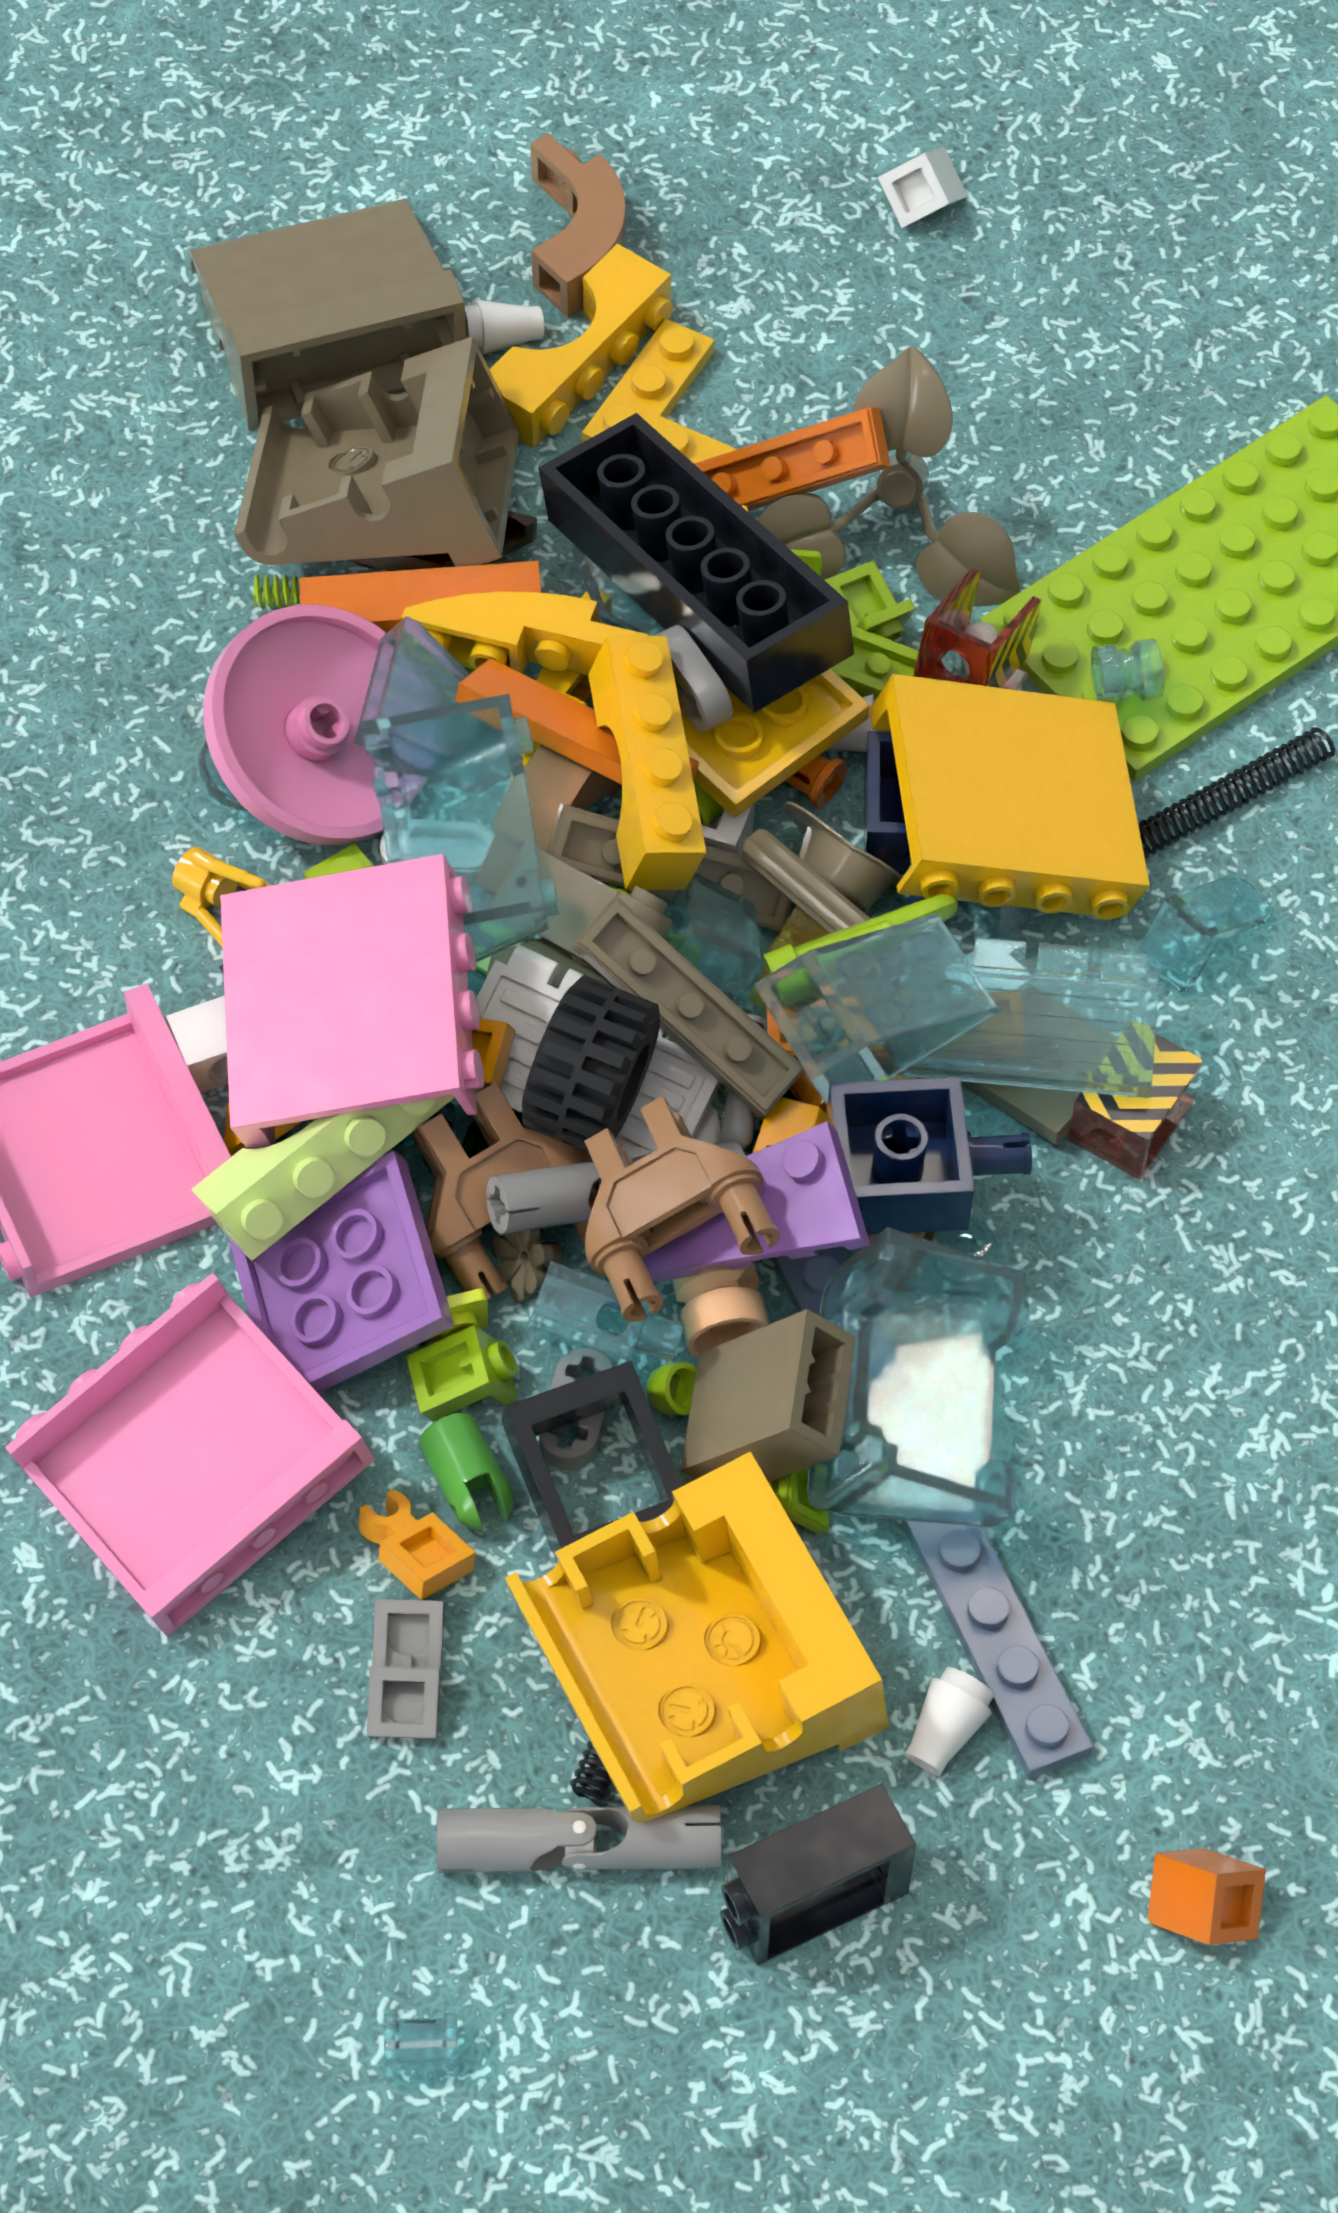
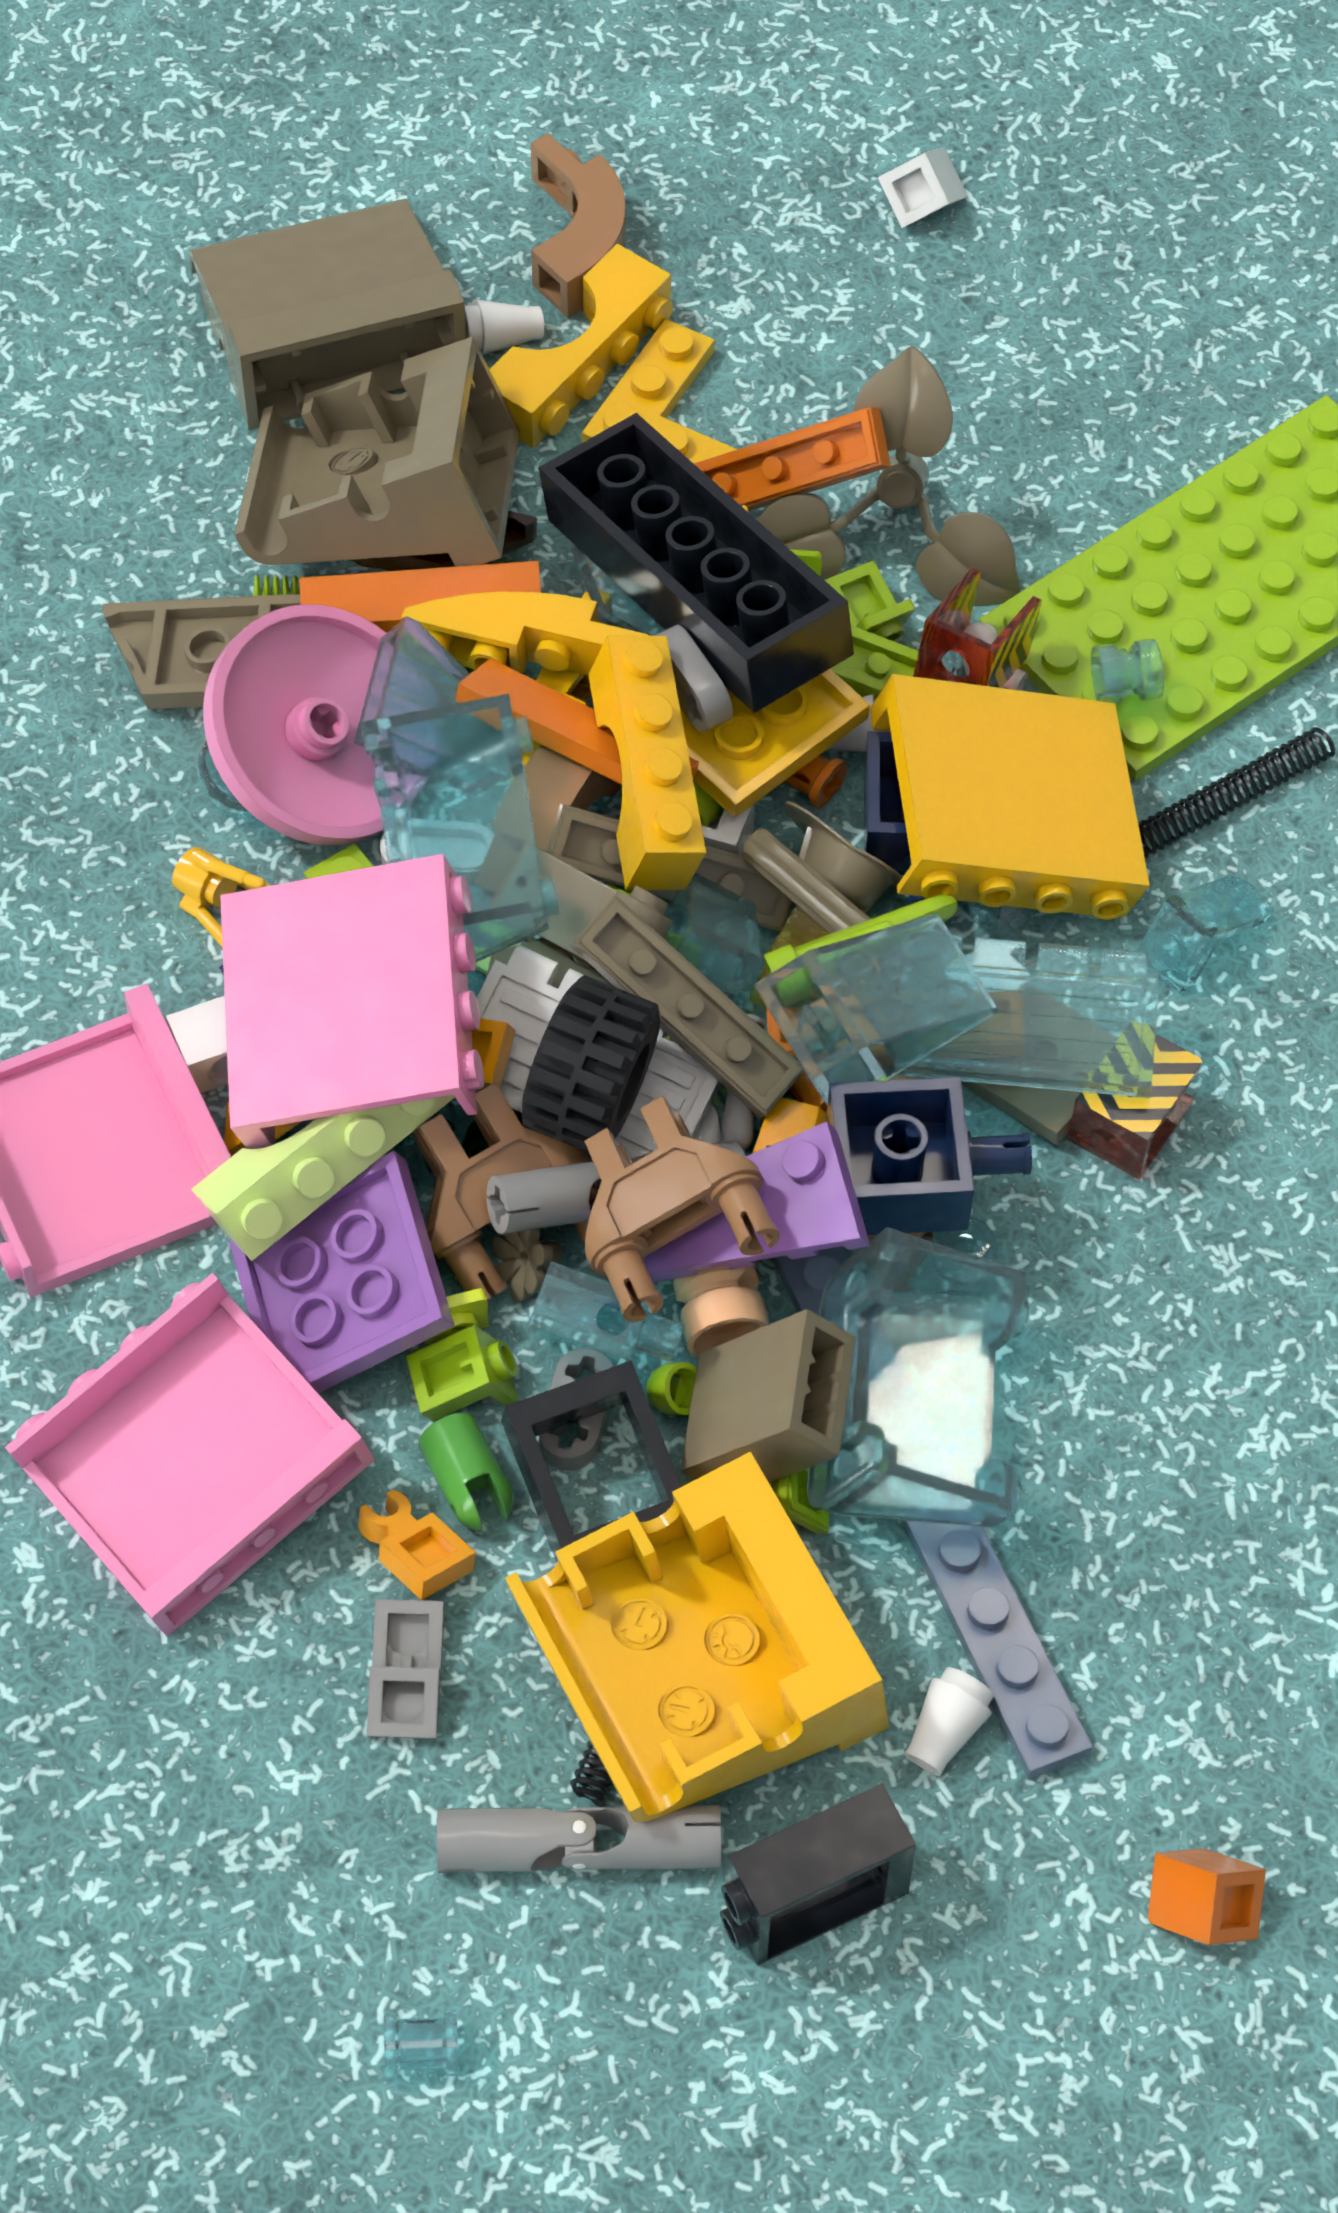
none -> dark tan wing [102,594,301,709]

